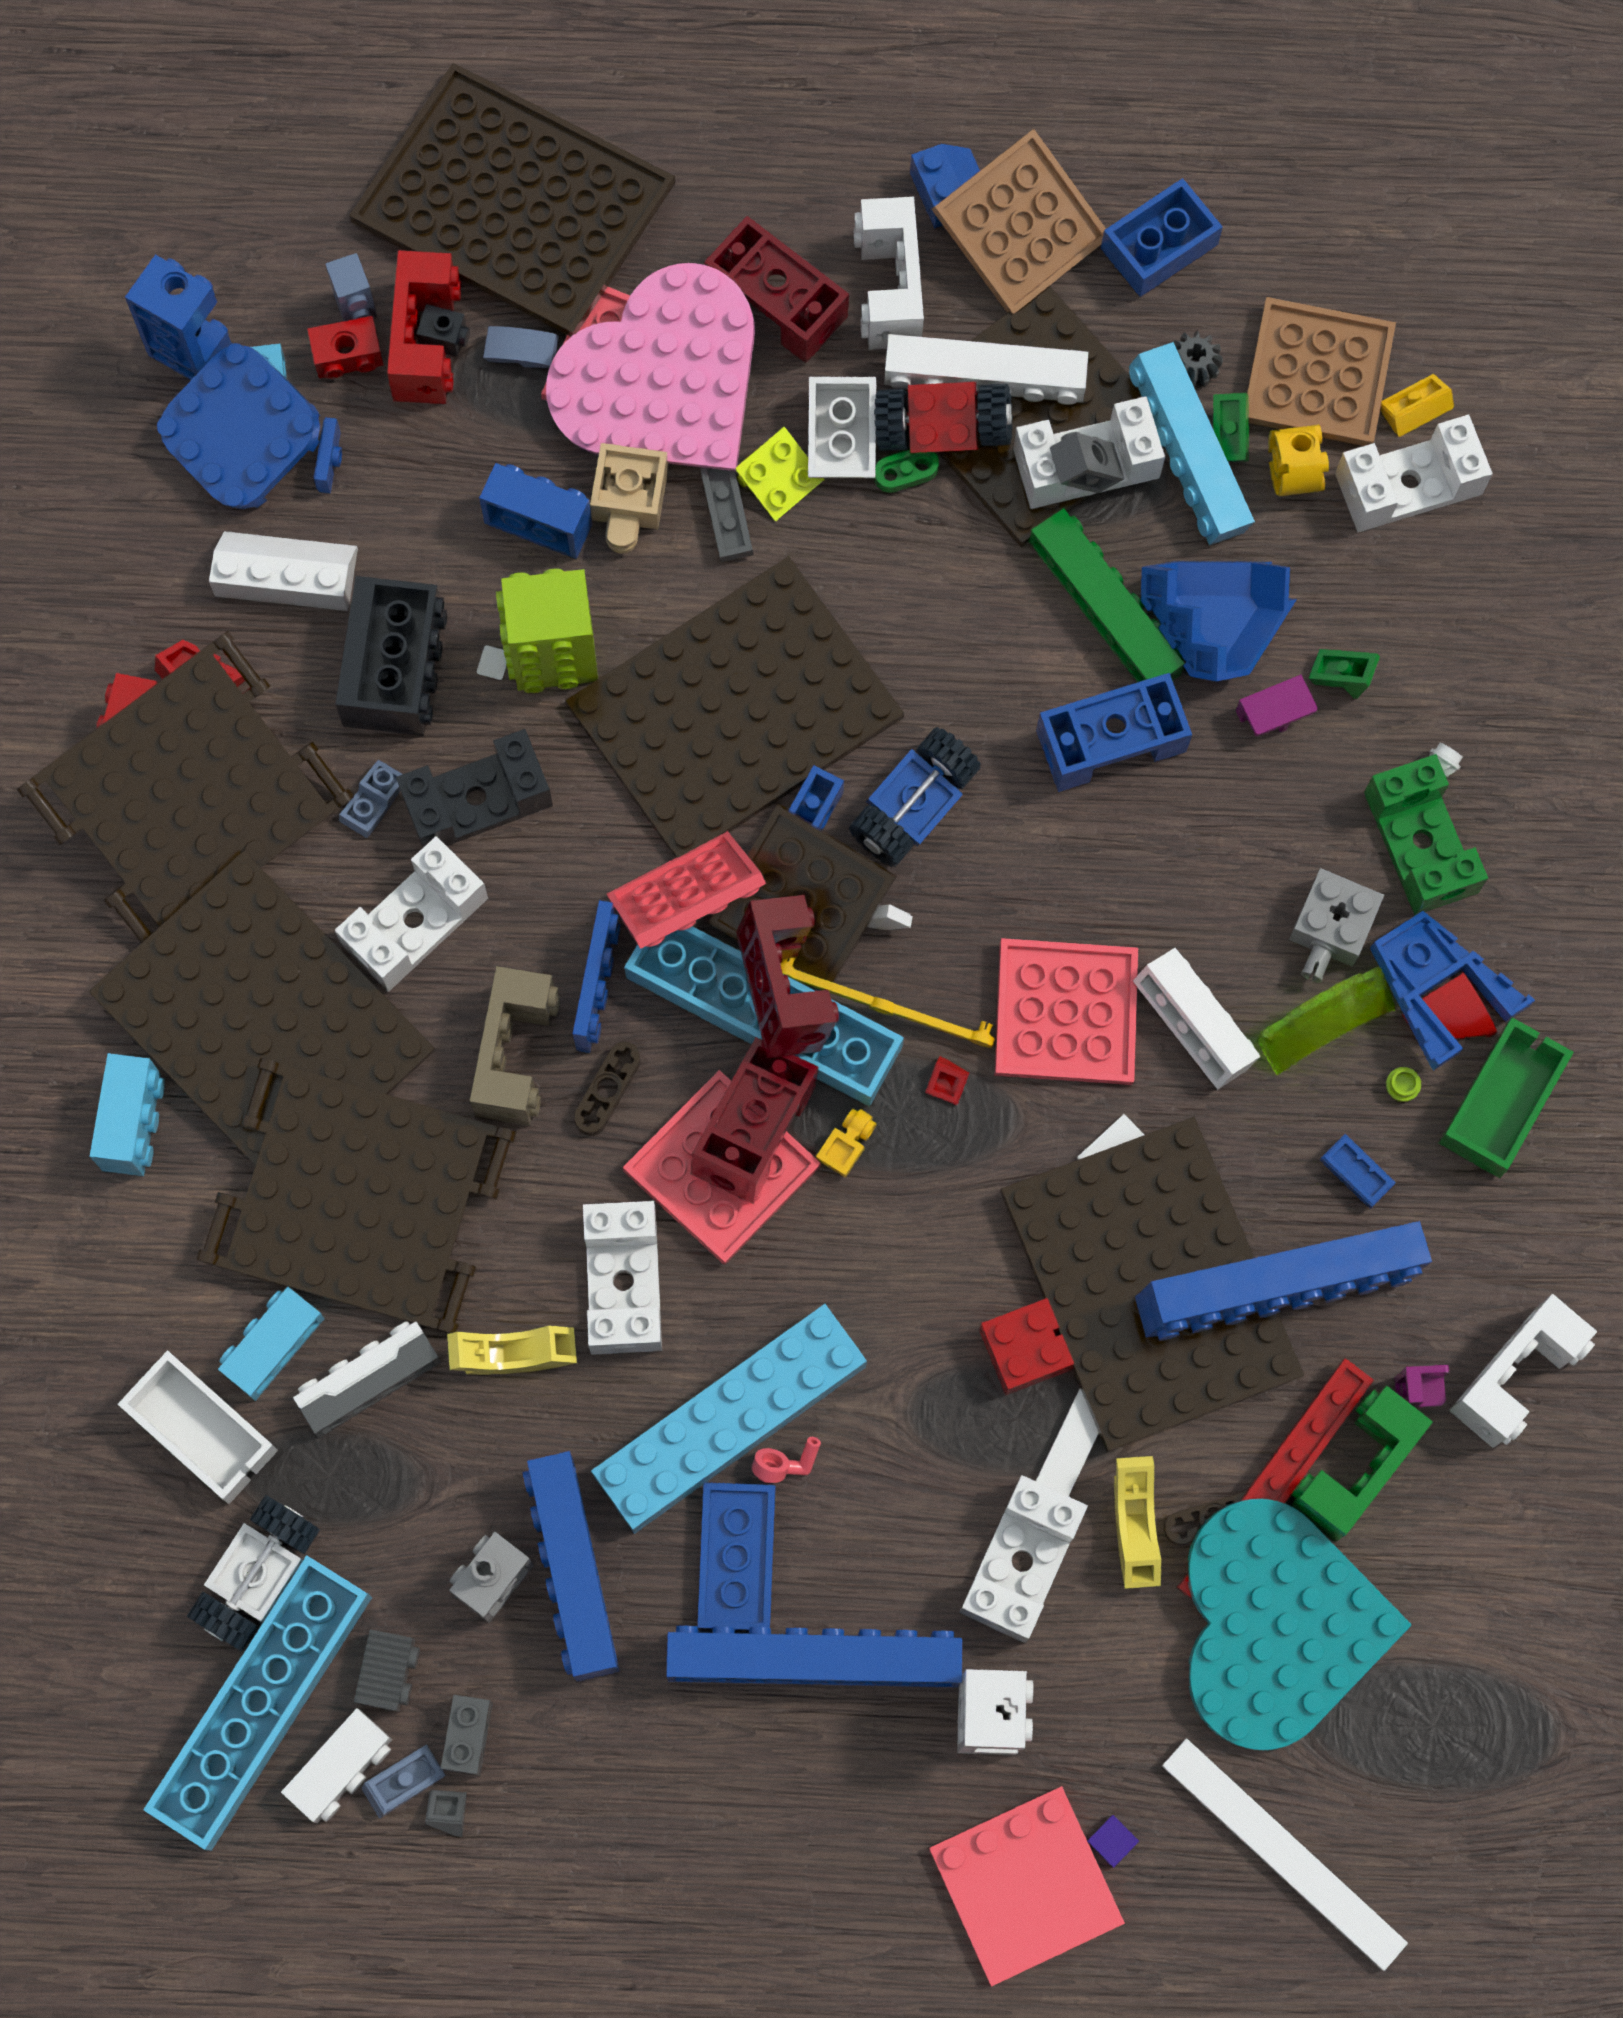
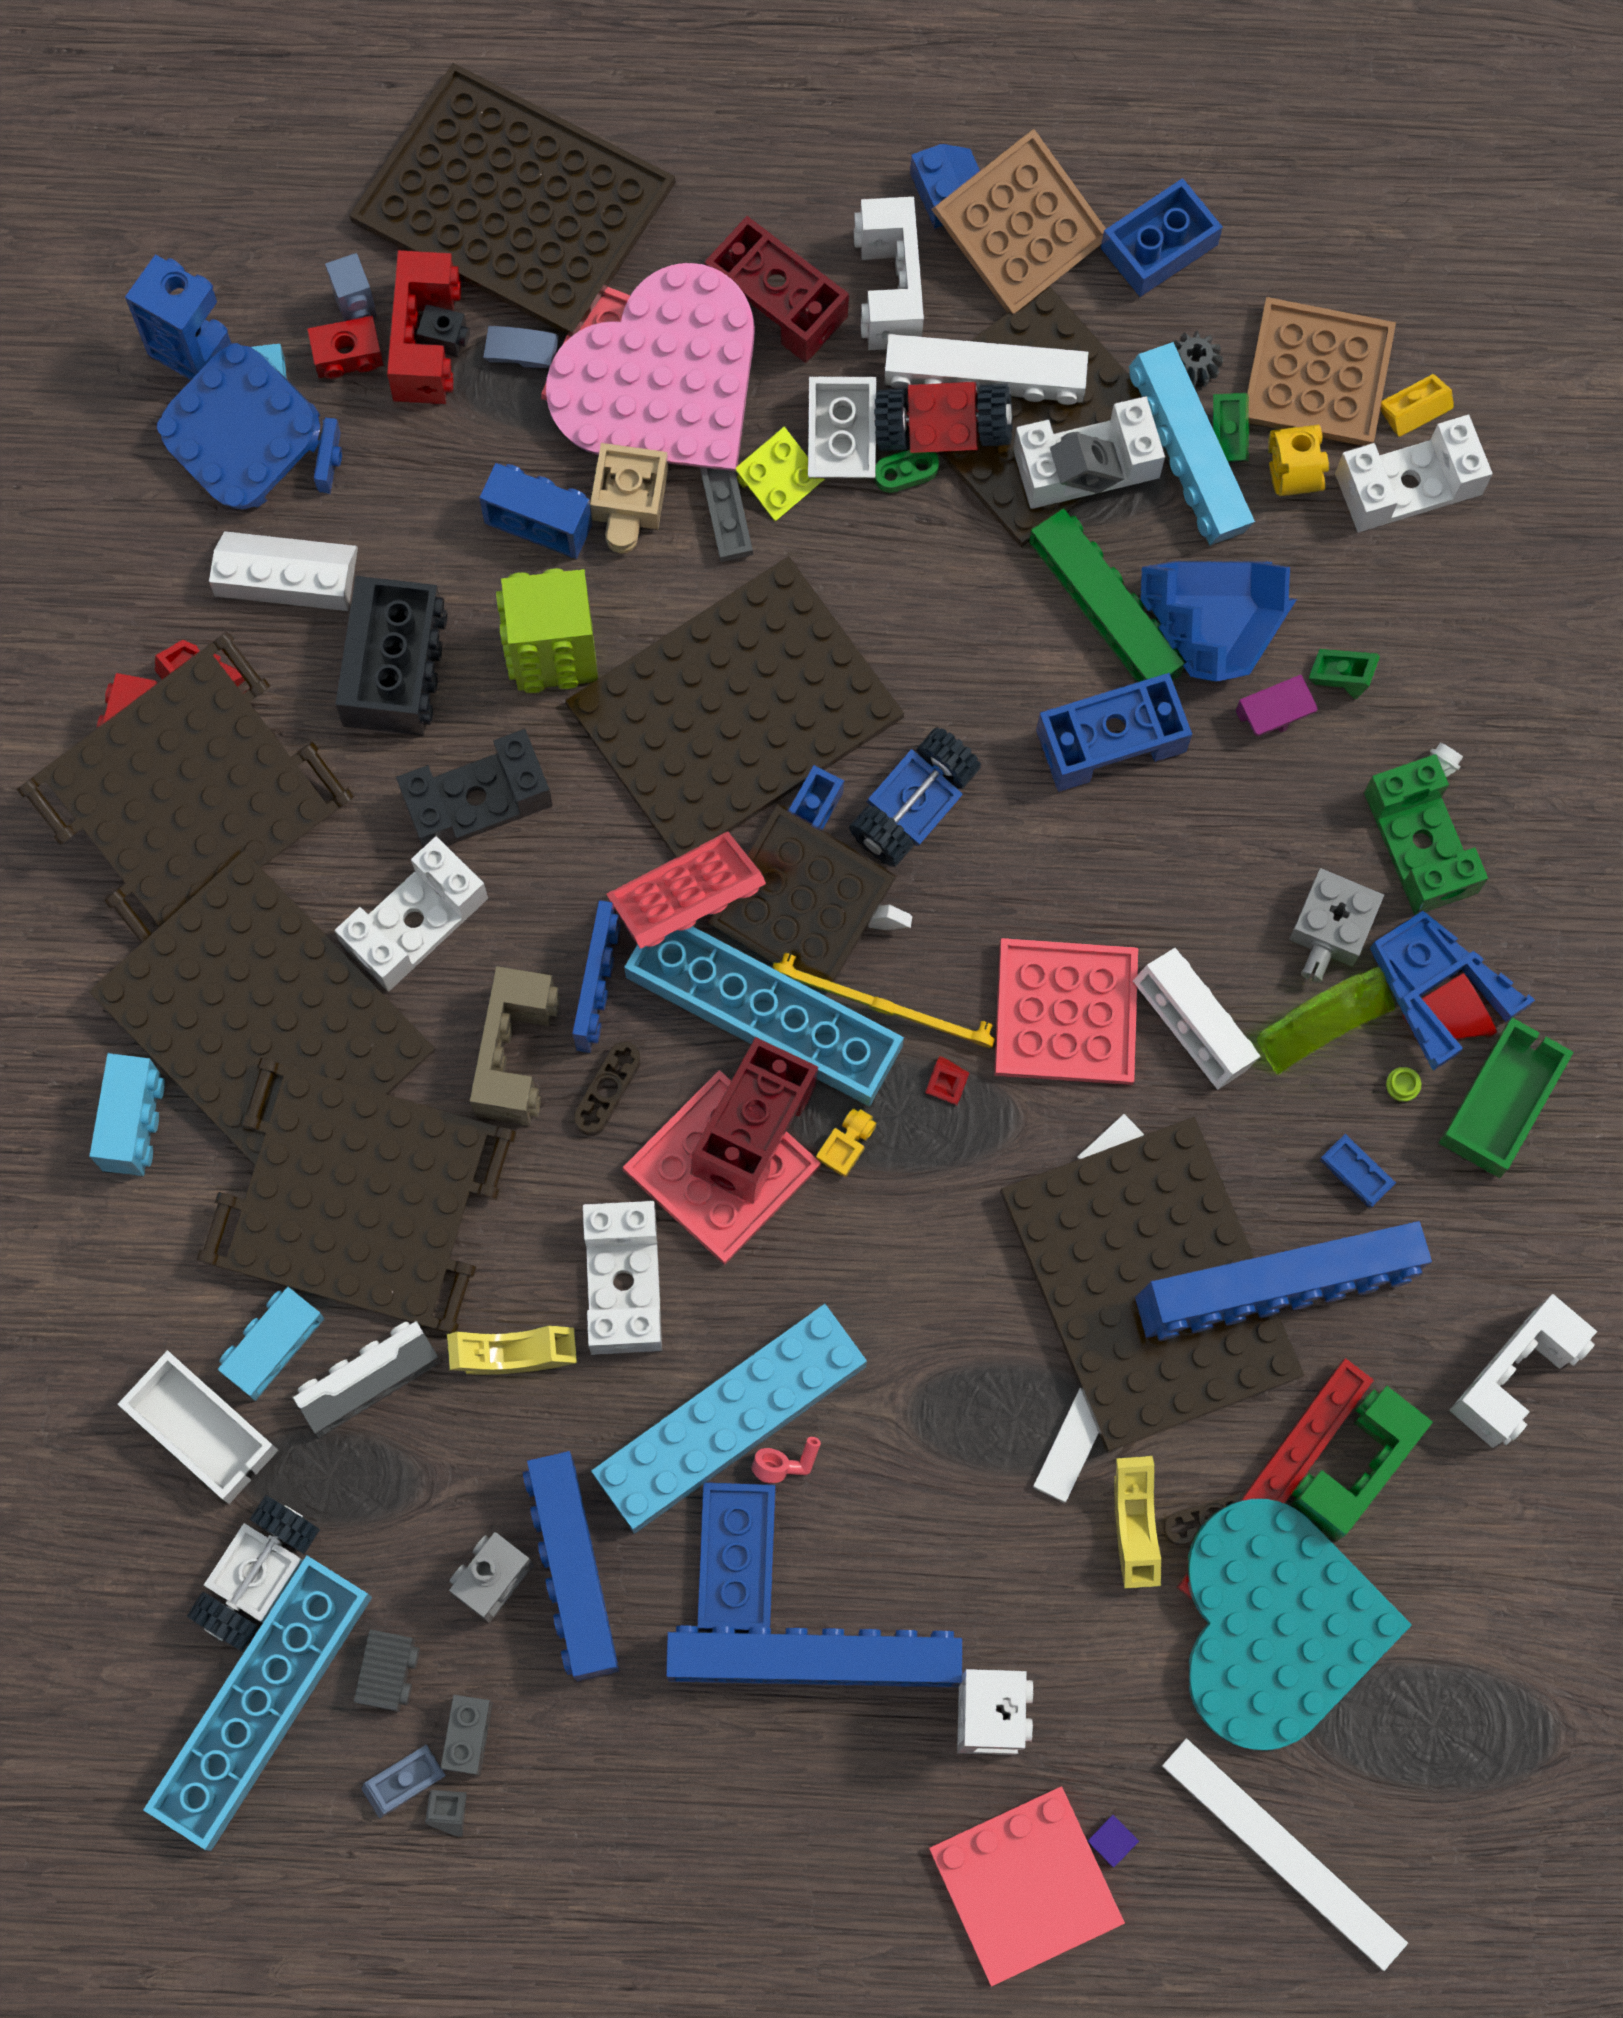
white brick [281,1708,393,1823] -> none
sand blue slope [339,759,402,838] -> none
white sticker [477,645,506,680] -> none
dark red plate [736,895,839,1058] -> none
white plate [959,1475,1088,1643] -> none
red piece [979,1298,1074,1396] -> none
magenta panel [1394,1365,1449,1408] -> none

